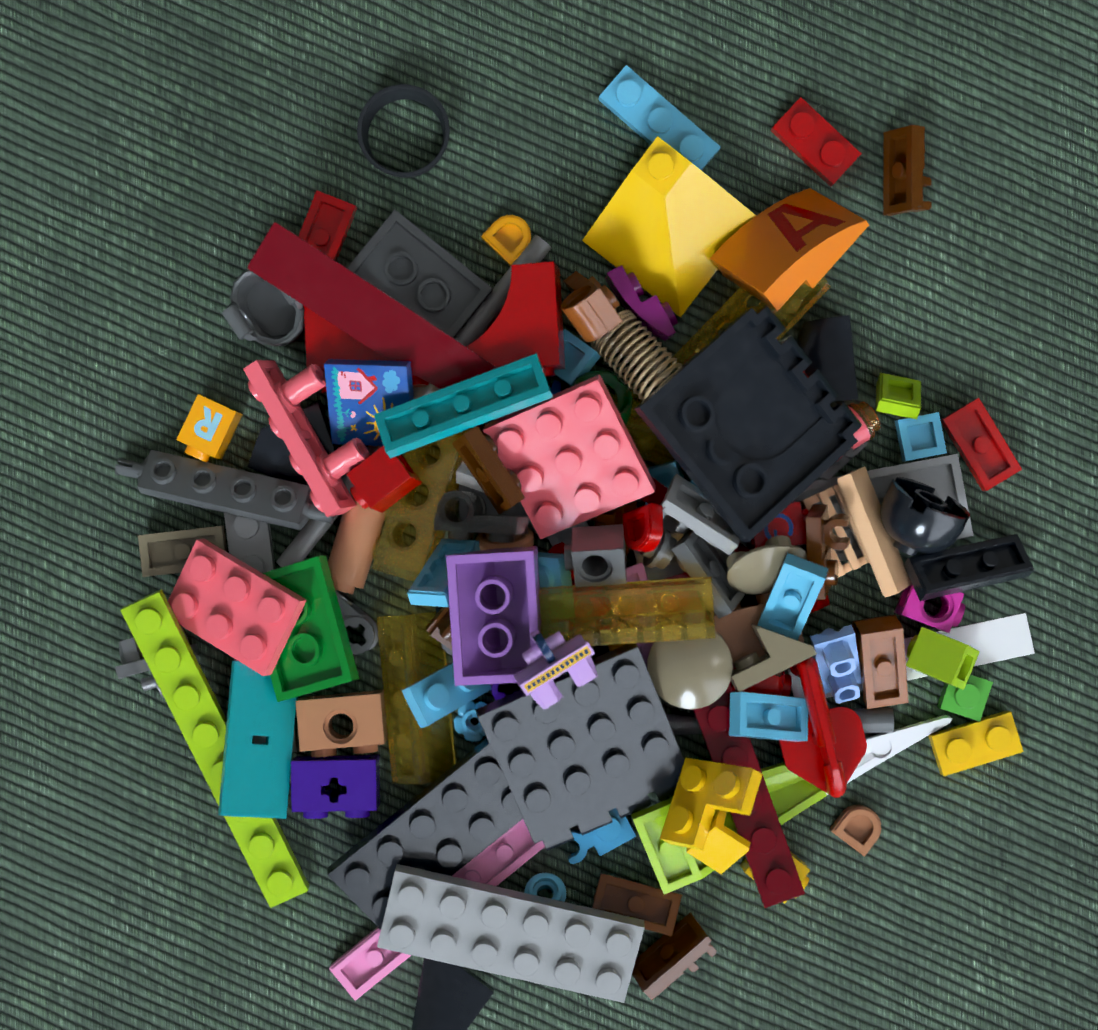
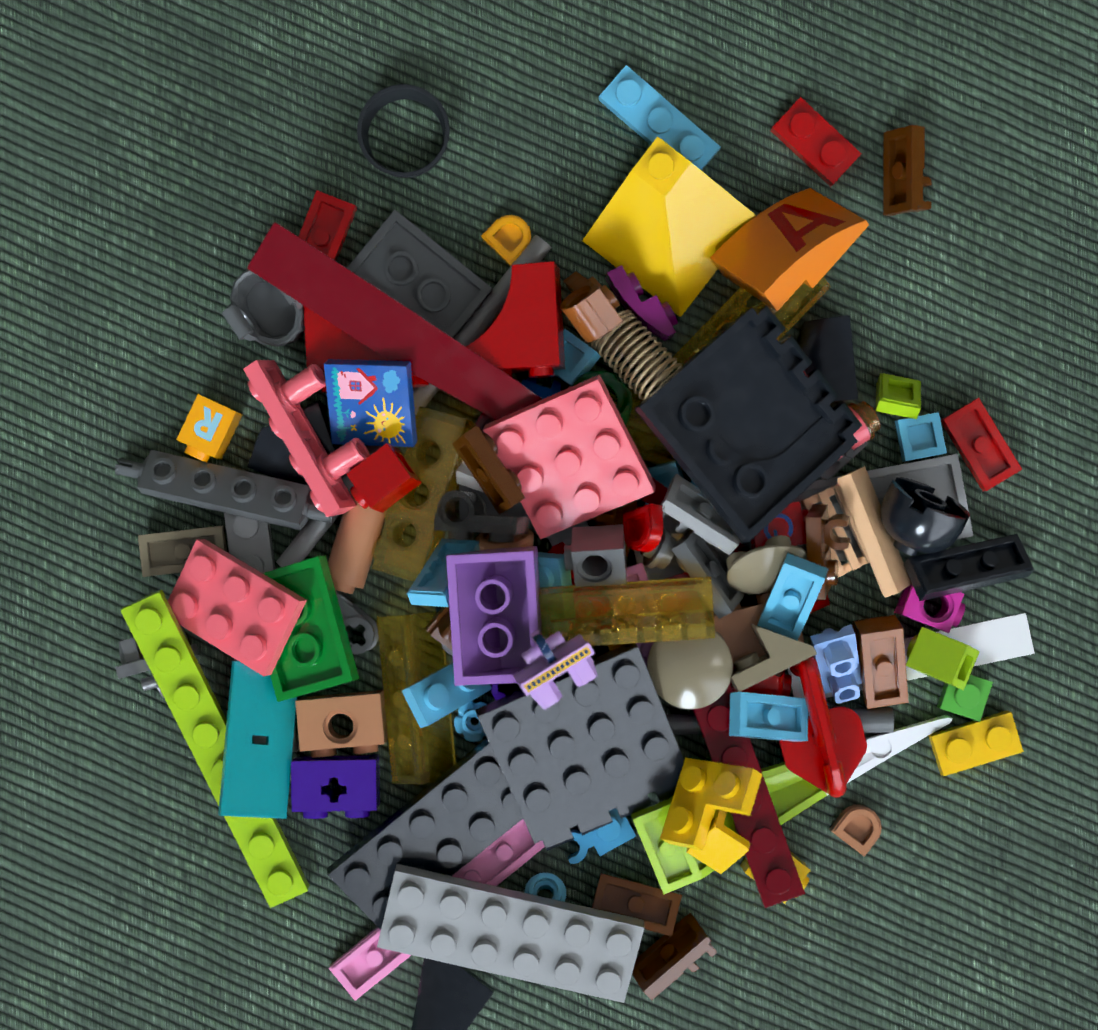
teal plate [374,353,553,458] -> none

